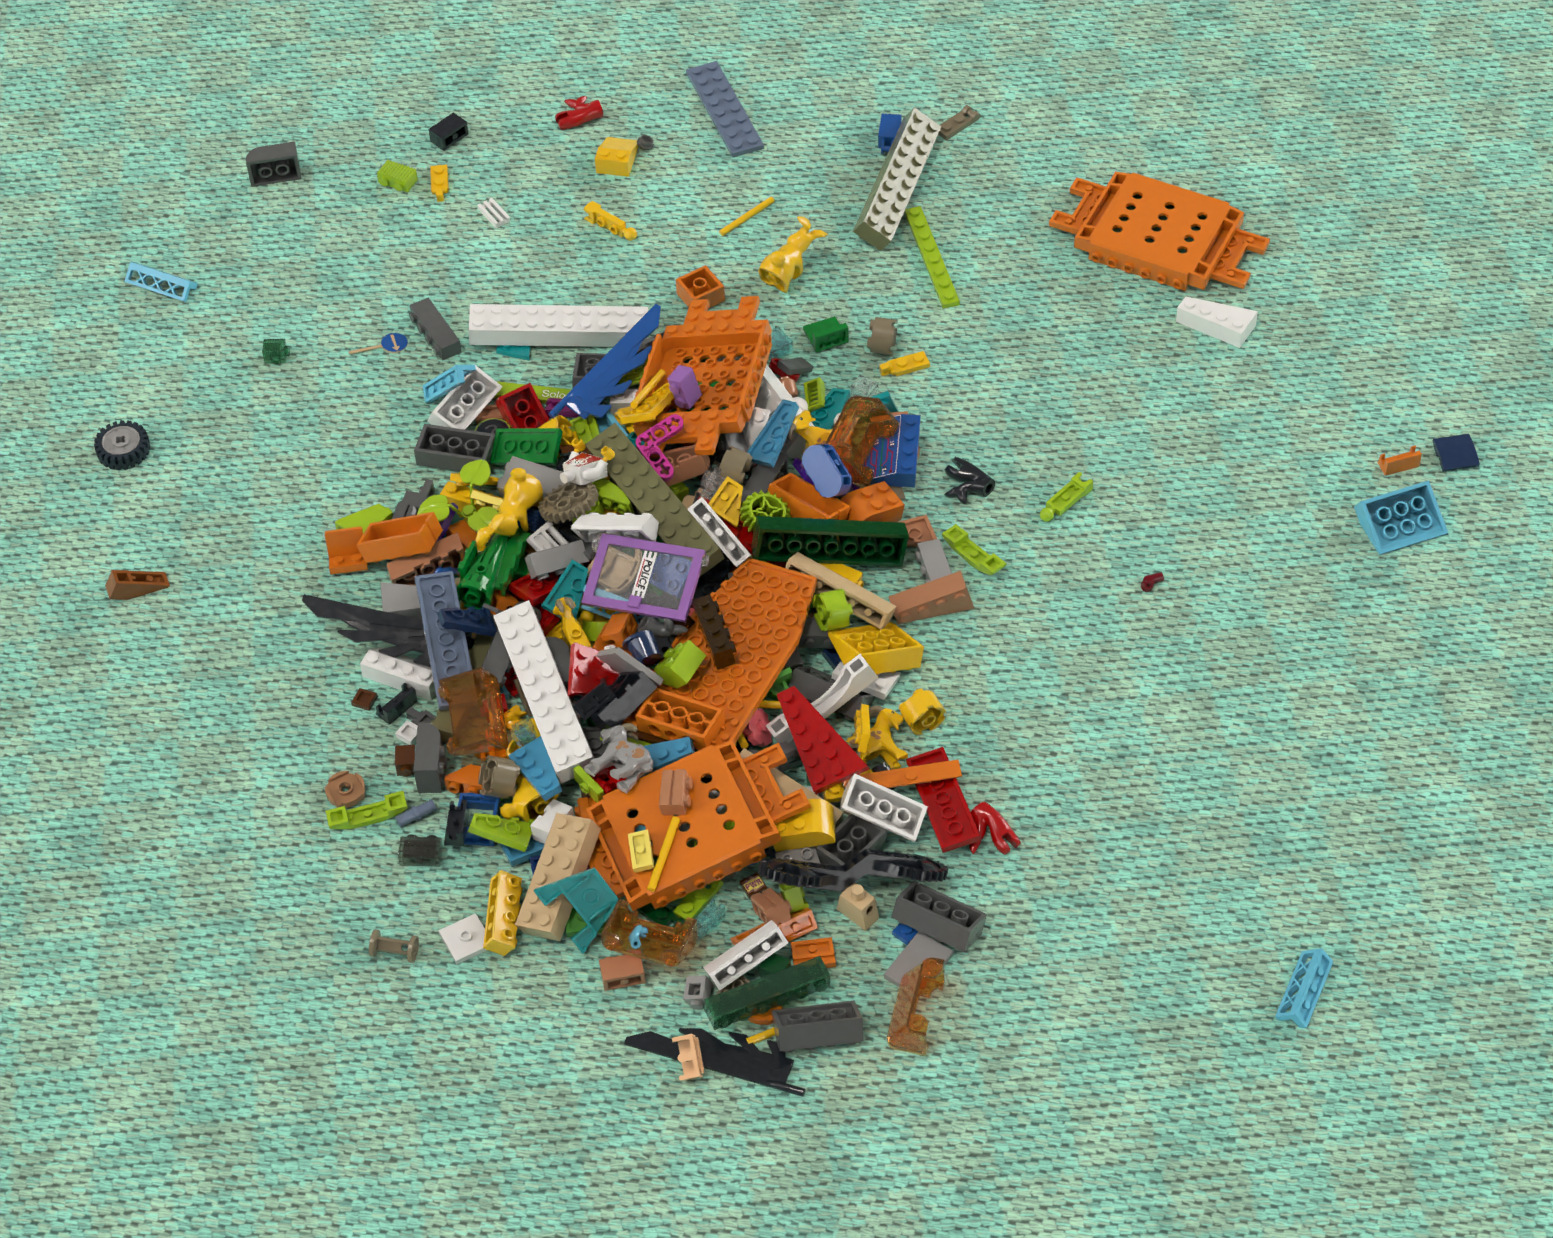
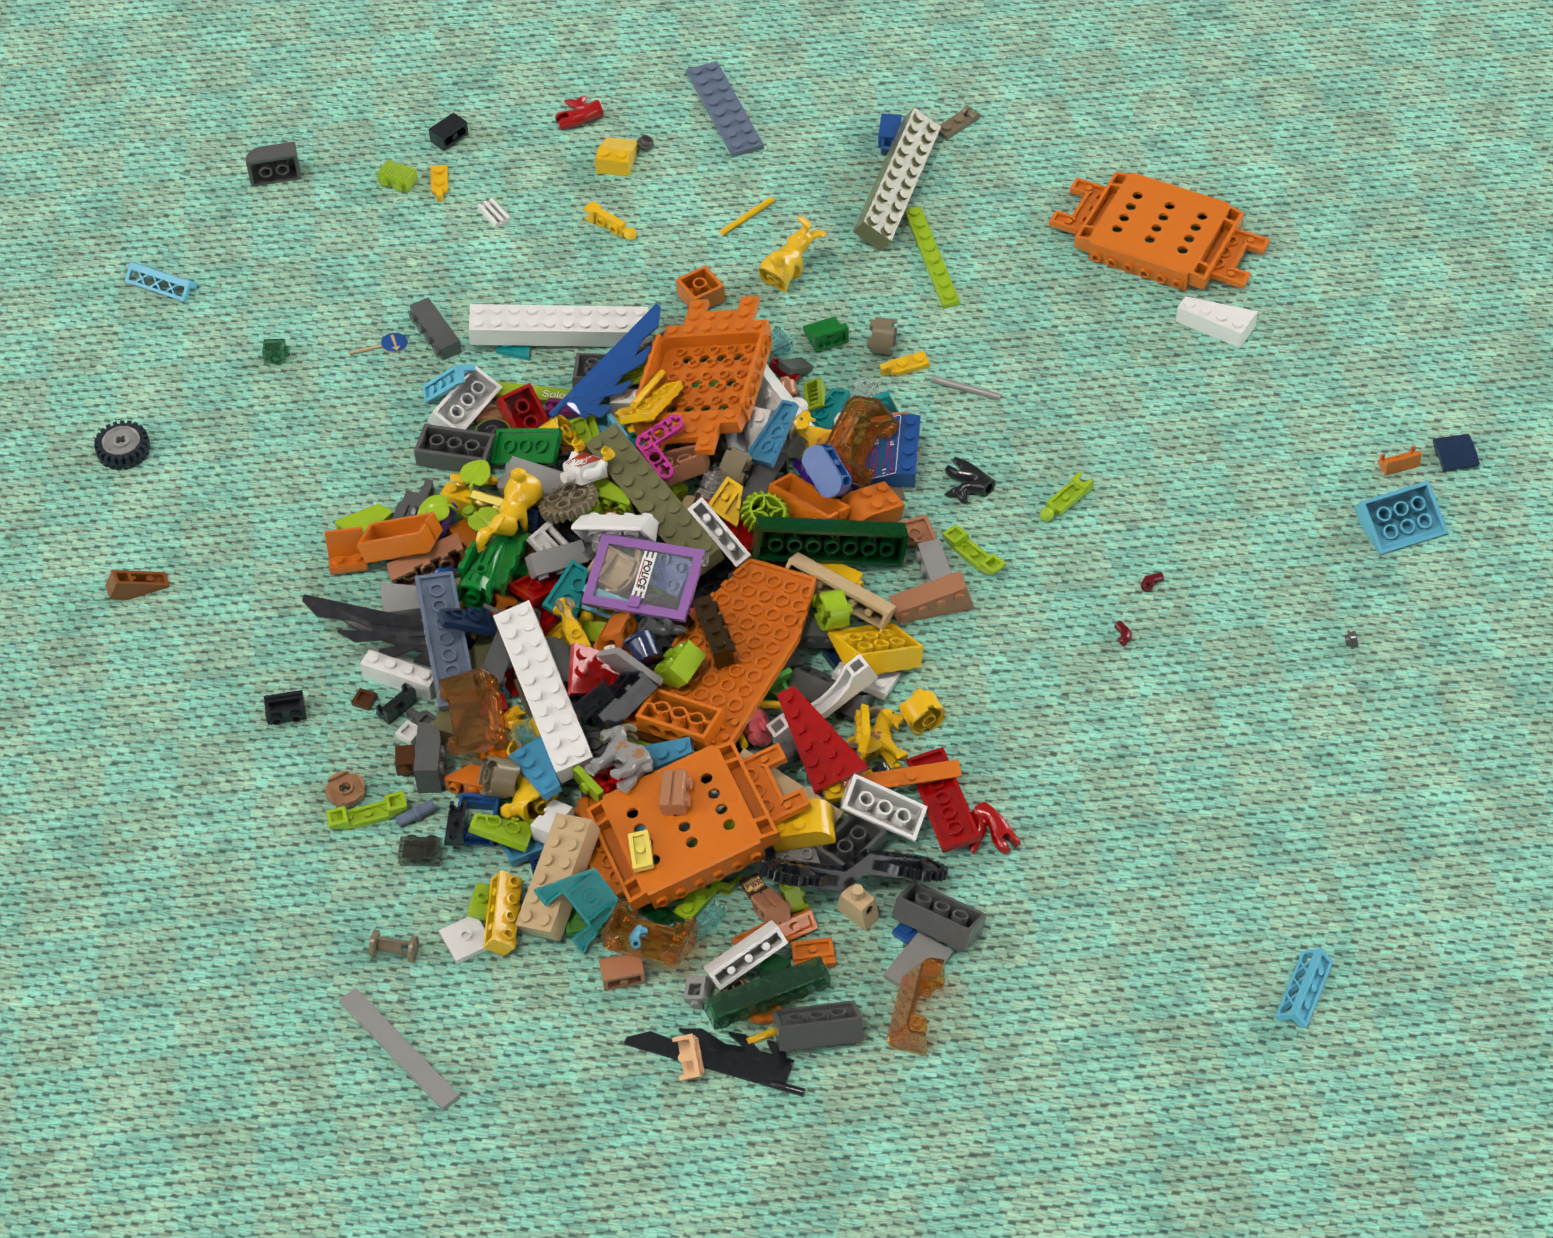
yellow bar [647,817,680,892] -> none
medium lavender brick [667,365,702,409] -> none
none -> black hinge [264,690,307,725]
none -> light grey tile [339,988,460,1111]
none -> lime plate [466,882,490,921]
none -> lime hand [720,873,743,896]
none -> light grey bar [931,375,1002,401]
none -> dark red arm [1114,621,1132,646]
none -> dark grey plate [1344,630,1358,649]

